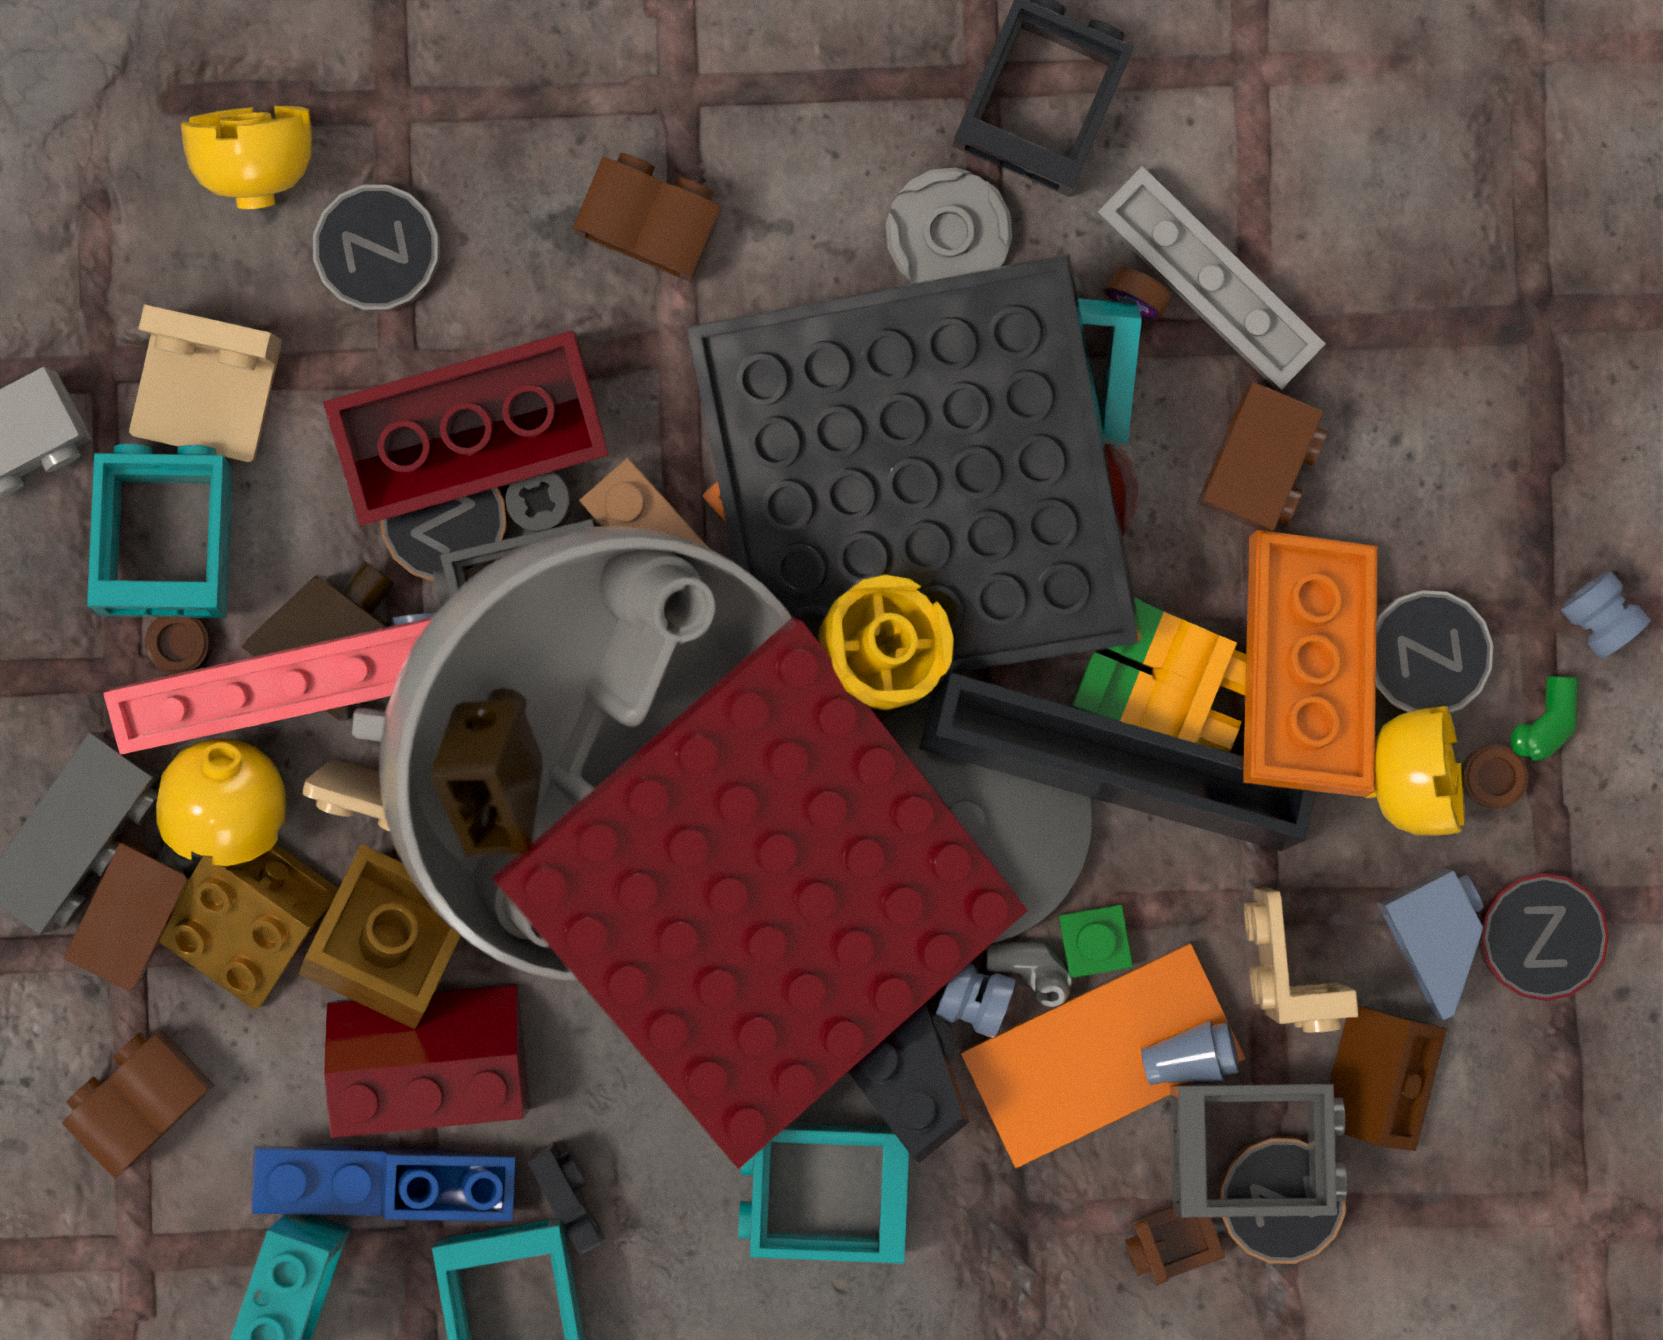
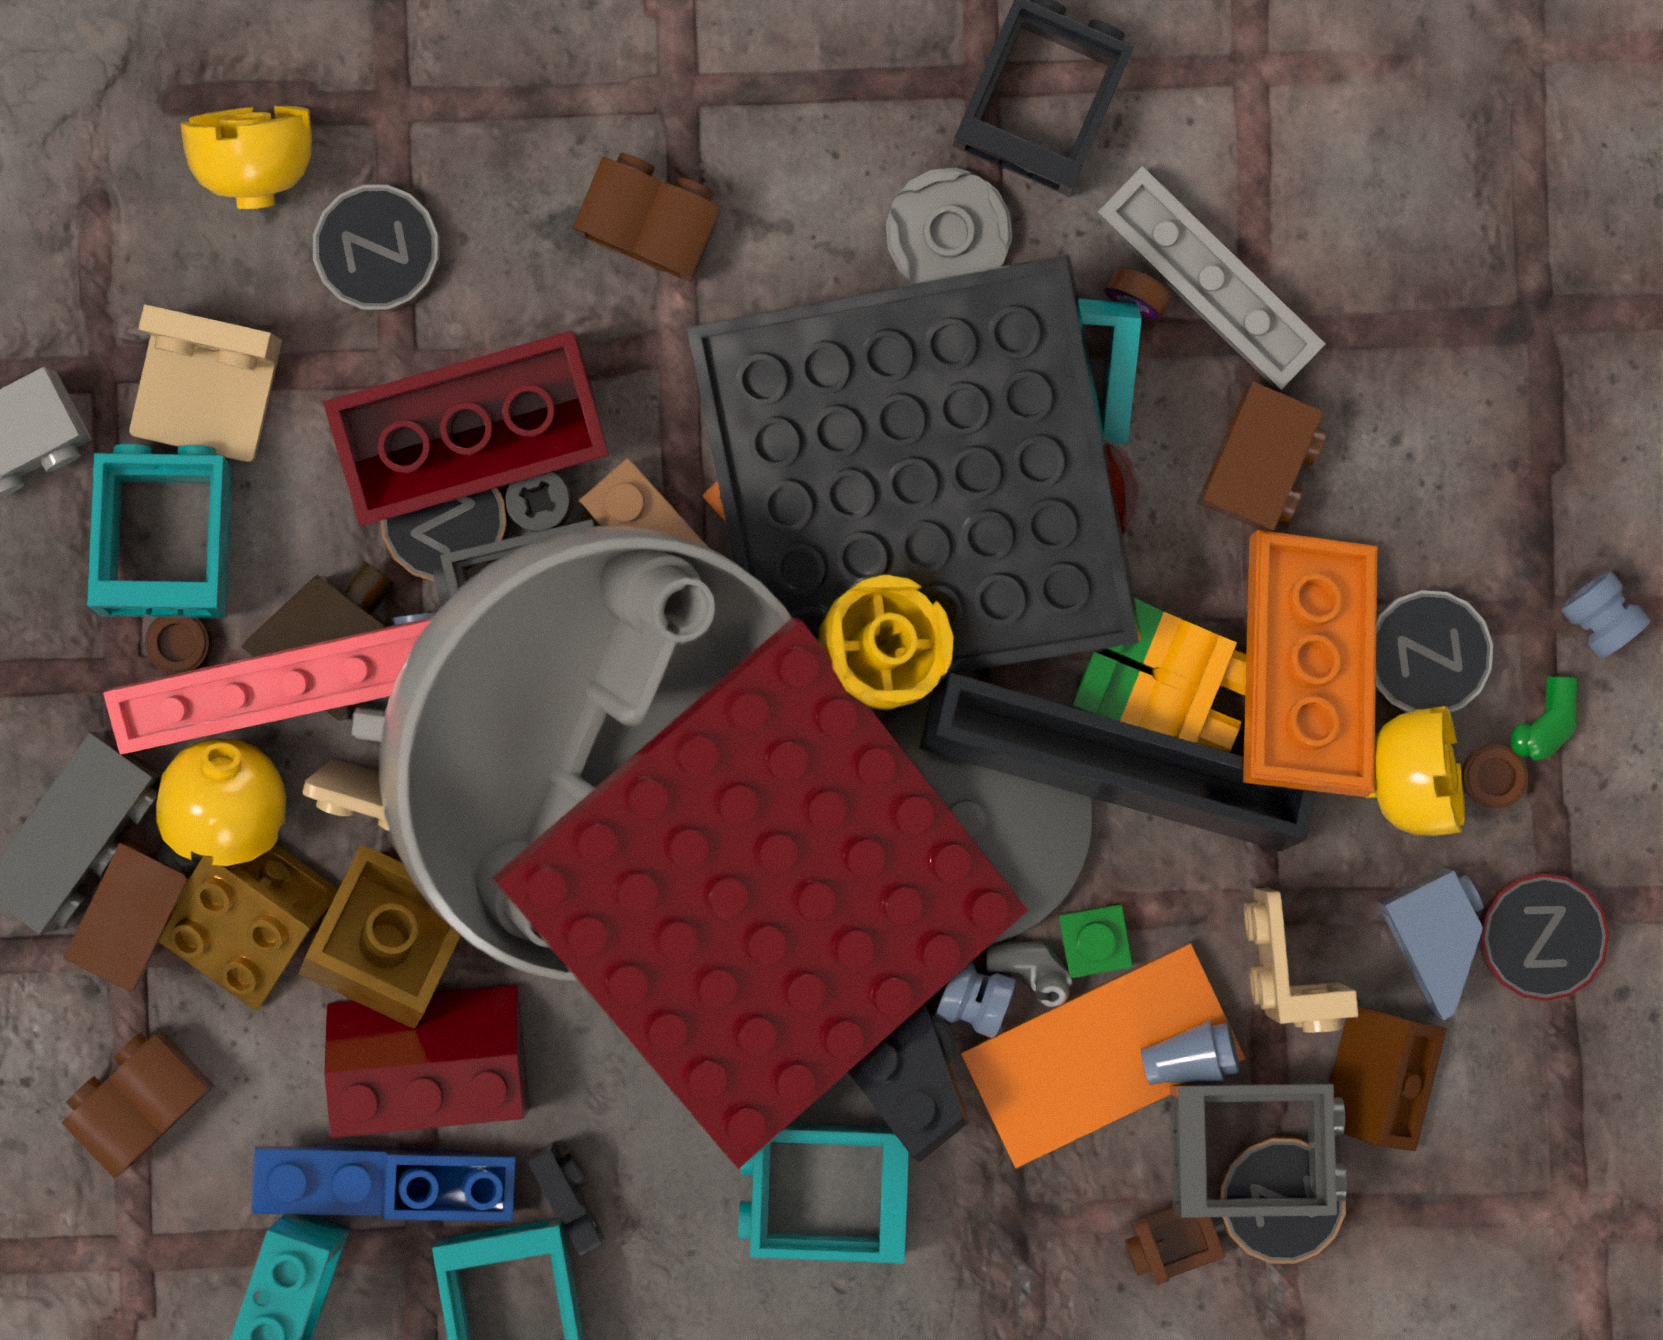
dark brown torso [430,688,543,856] -> none

